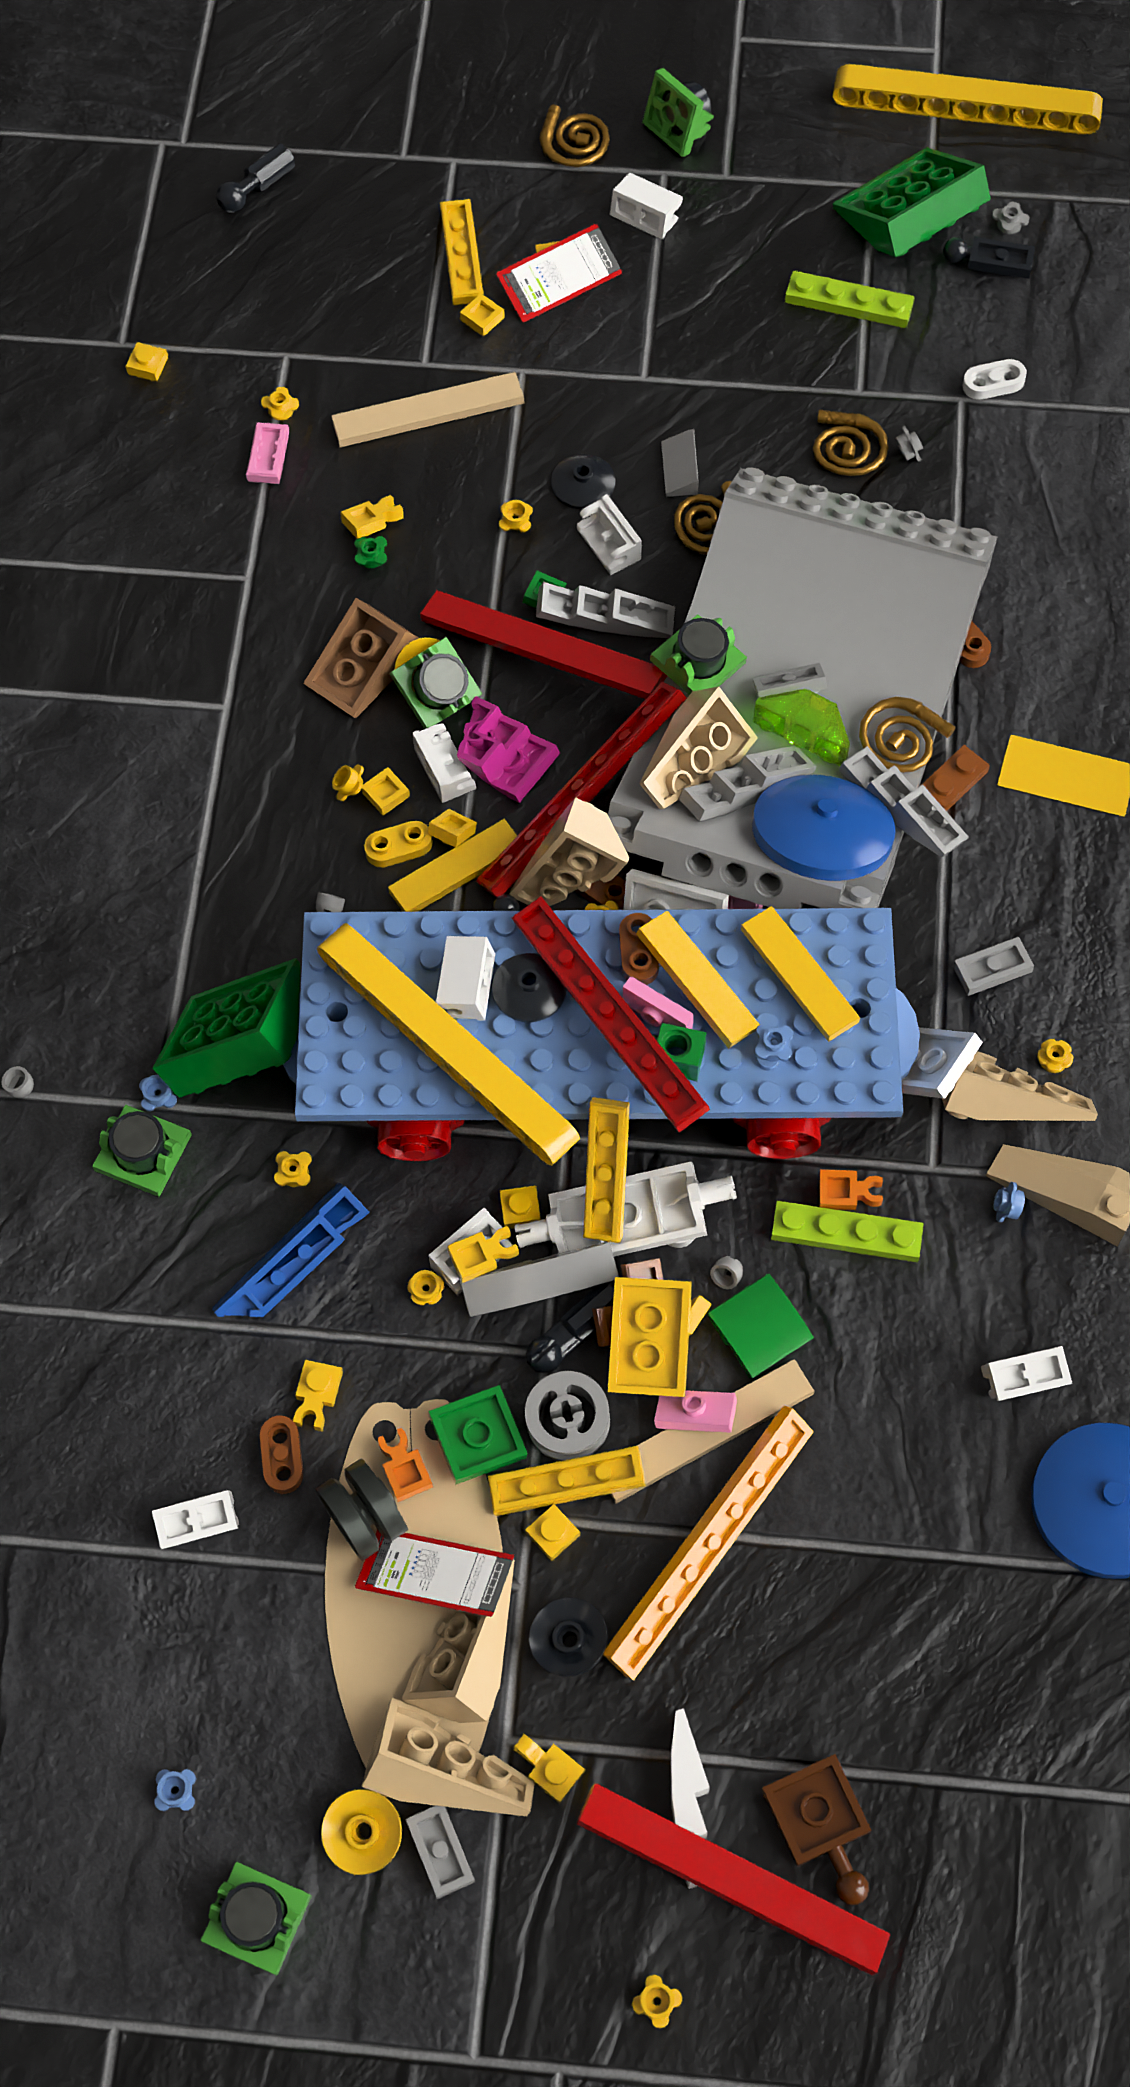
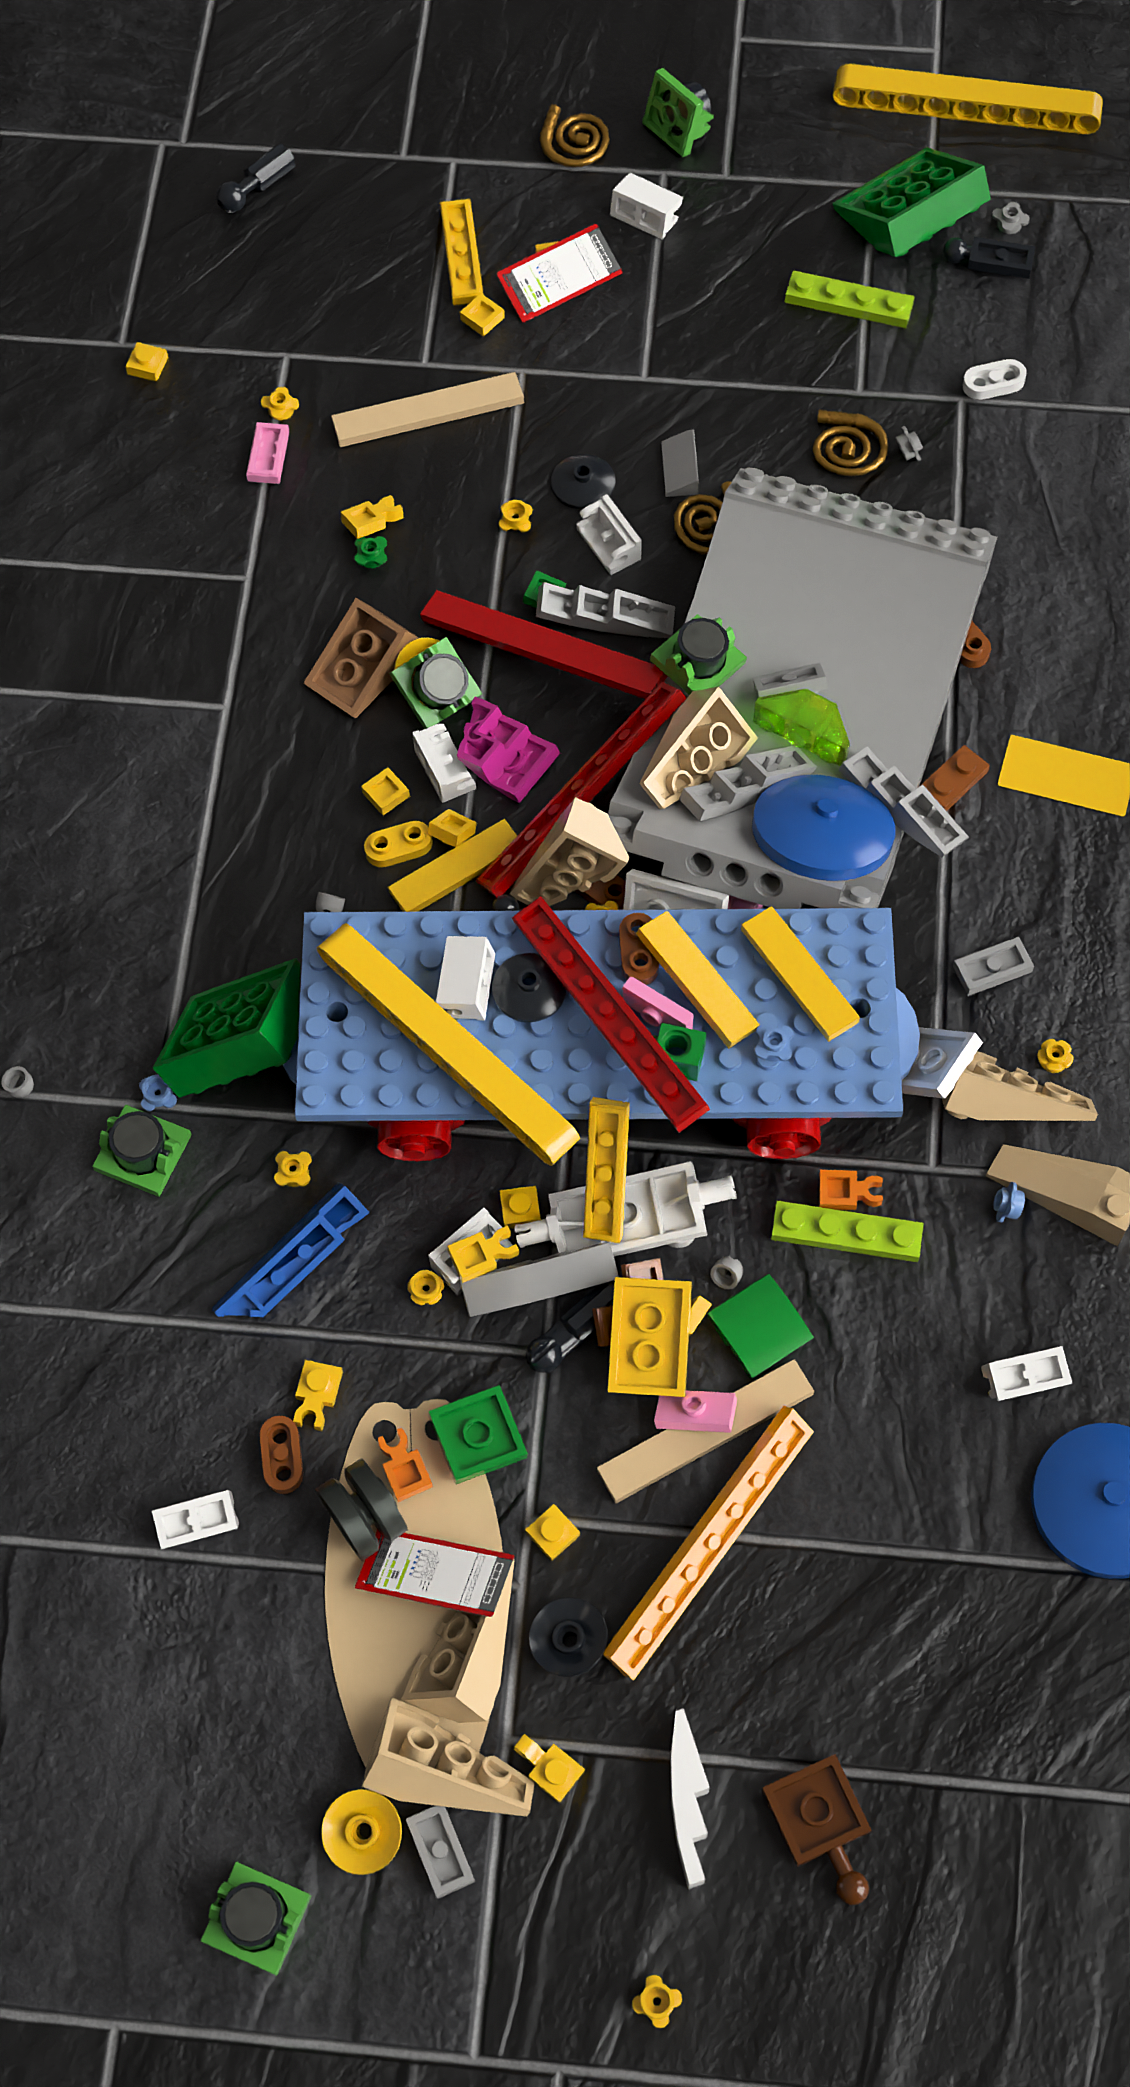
medium blue plate [154,1769,196,1811] -> none
yellow plate [332,764,364,801] -> none
yellow tile [488,1446,646,1516] -> none
light grey wheel [525,1371,610,1461] -> none
red tile [576,1783,890,1975] -> none
pearl gold piece [859,696,956,773] -> none

